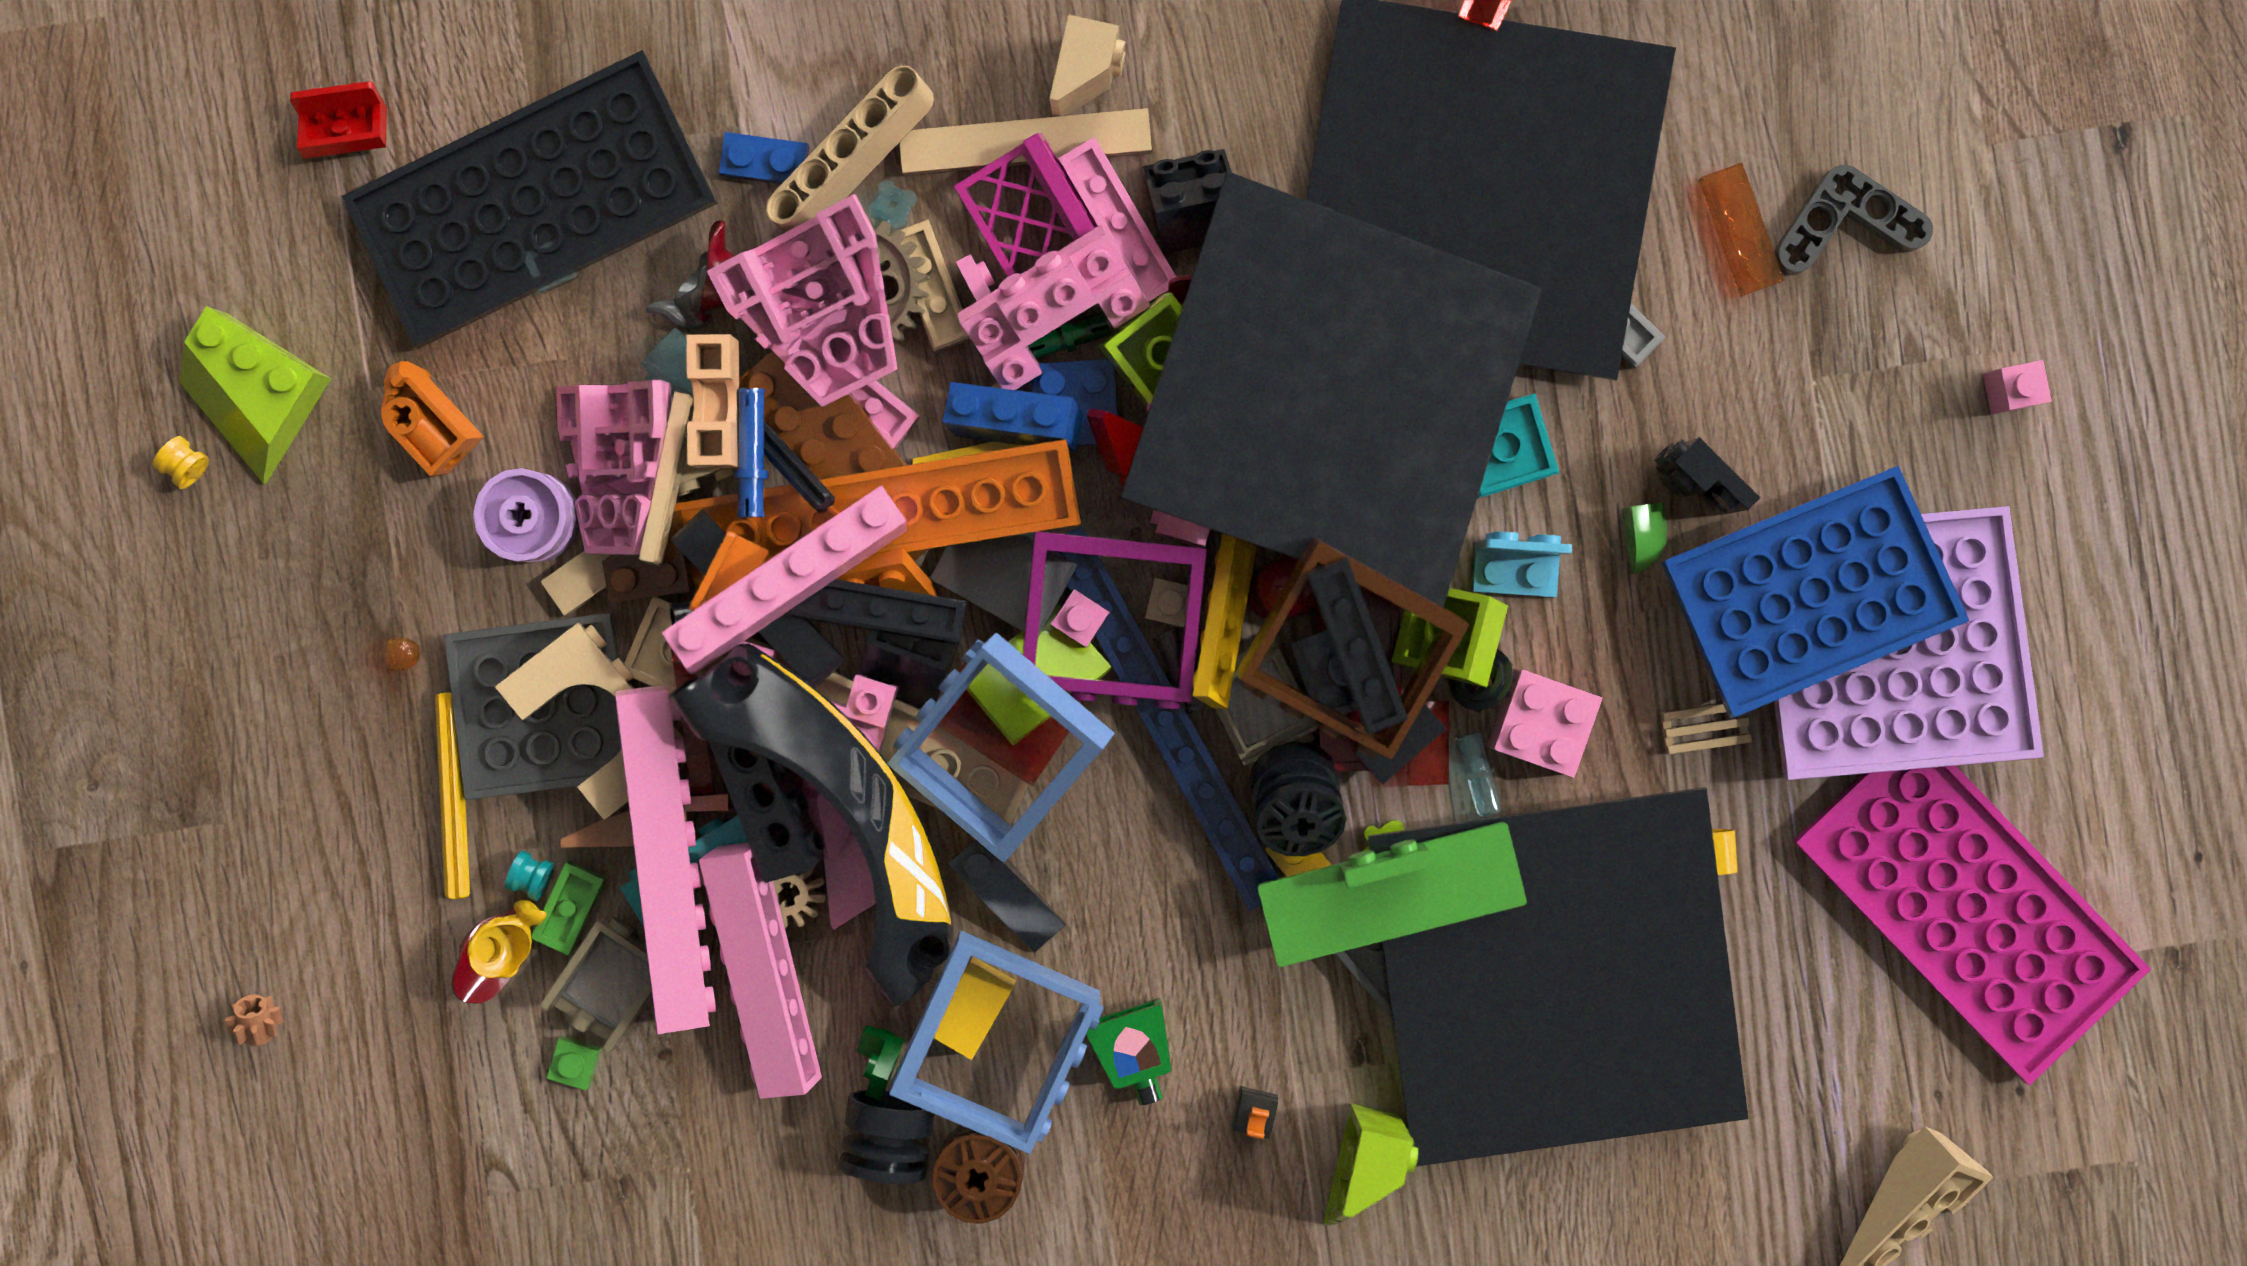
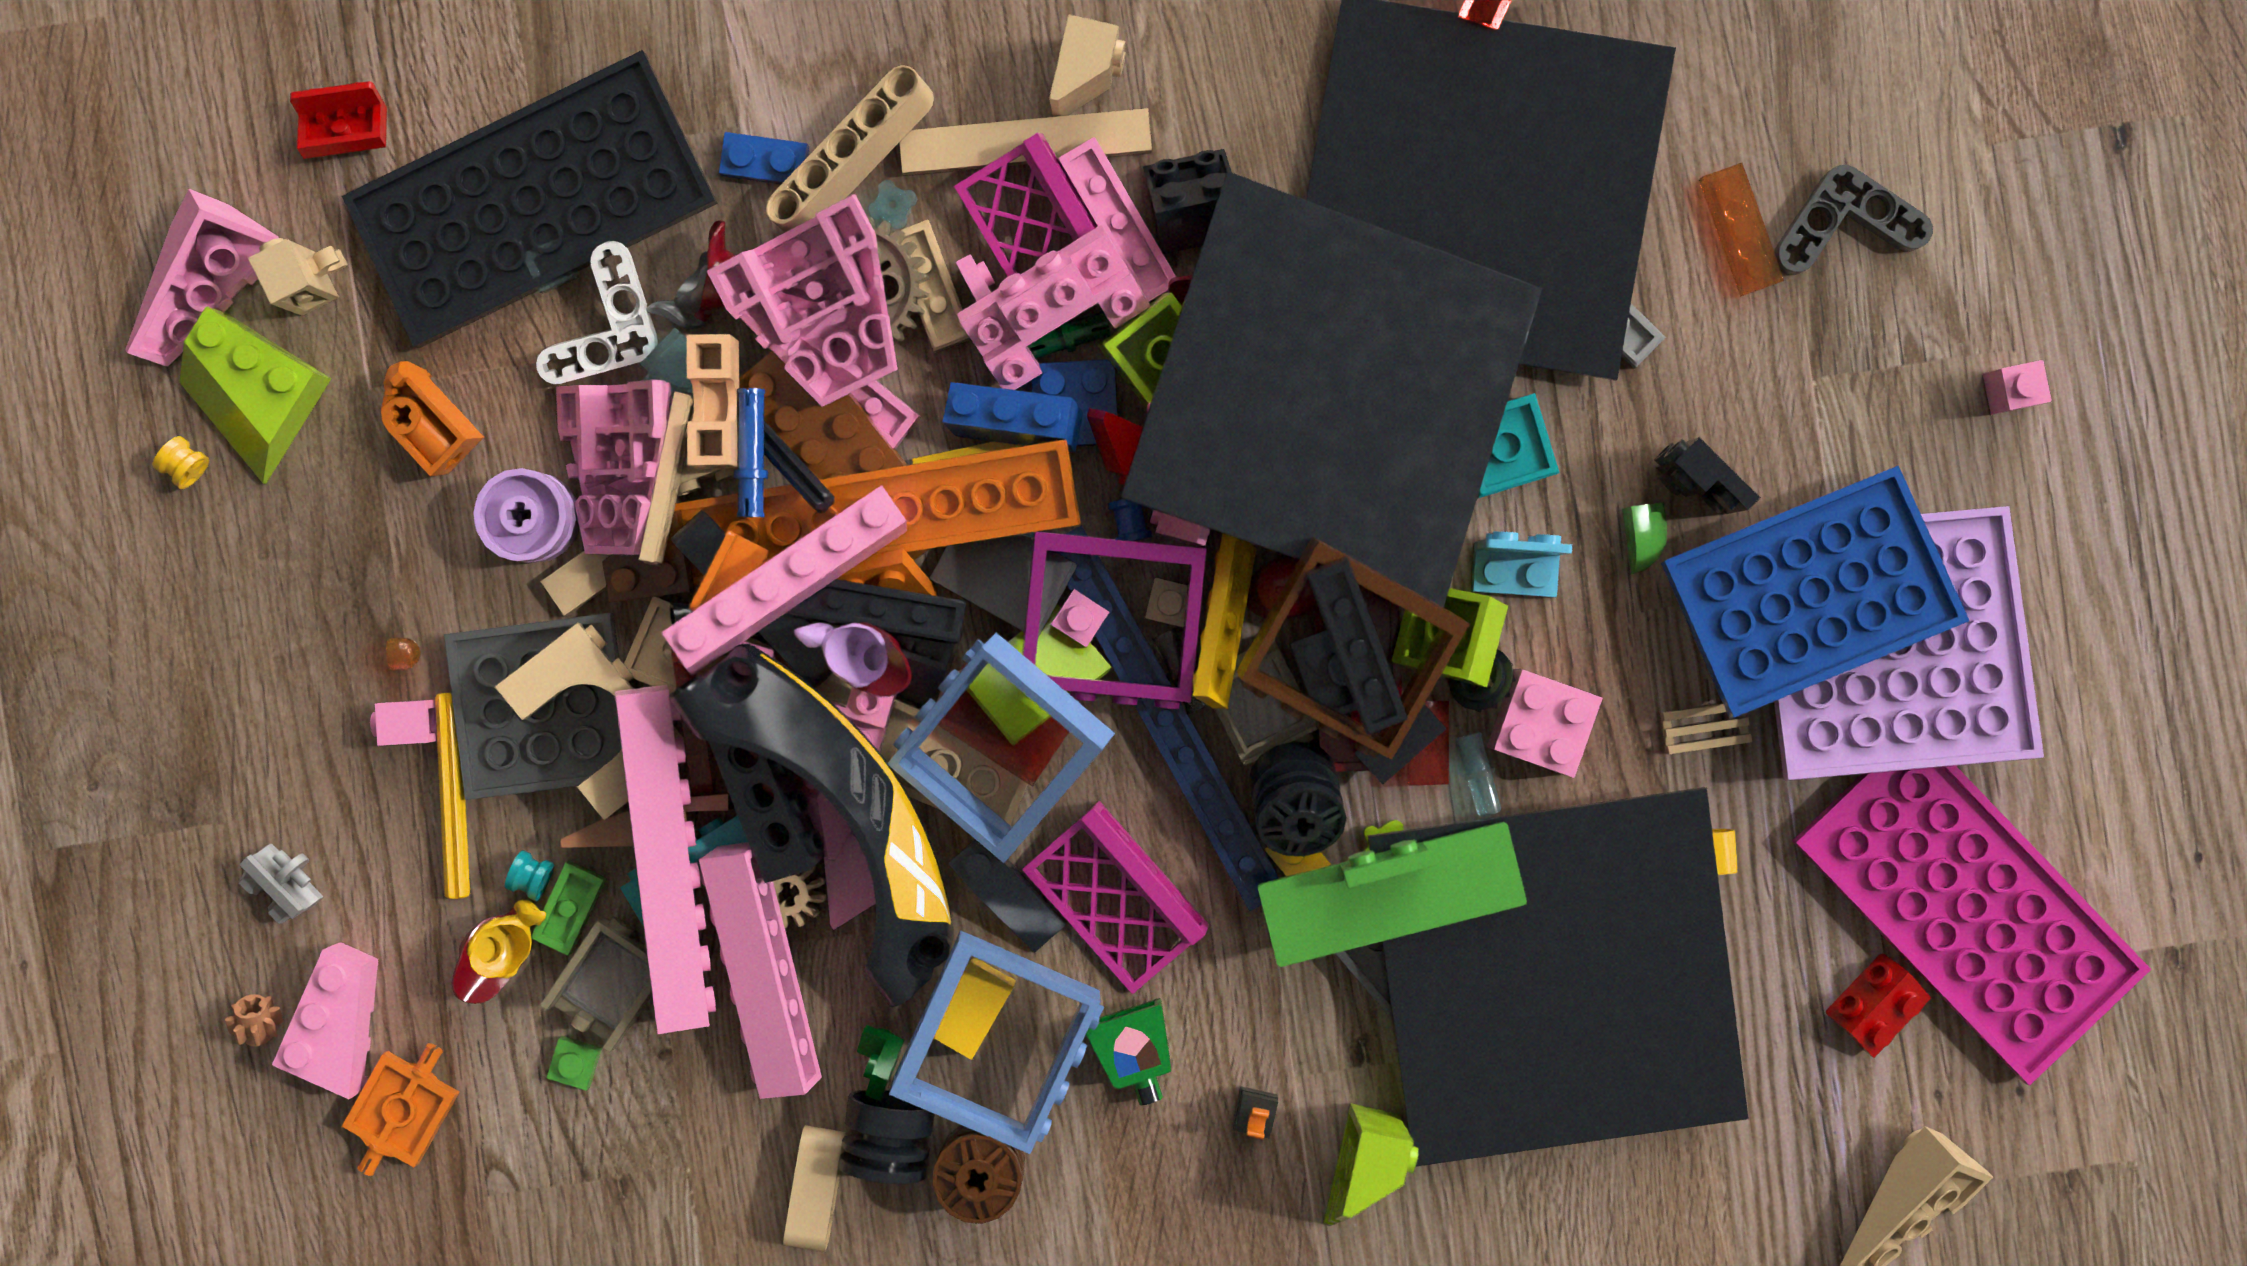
none -> bright pink wedge [125,189,279,367]
none -> light grey hips [239,843,323,924]
none -> tan brick [248,238,348,316]
none -> bright pink wedge [272,942,378,1099]
none -> orange plate [341,1043,460,1176]
none -> bright pink brick [370,699,437,746]
none -> white beam [536,241,658,384]
none -> tan beam [783,1125,847,1252]
none -> lavender hair [794,622,911,697]
none -> dark pink fence [1022,801,1209,994]
none -> blue bush [1107,499,1152,541]
none -> red bracket [1826,953,1931,1058]

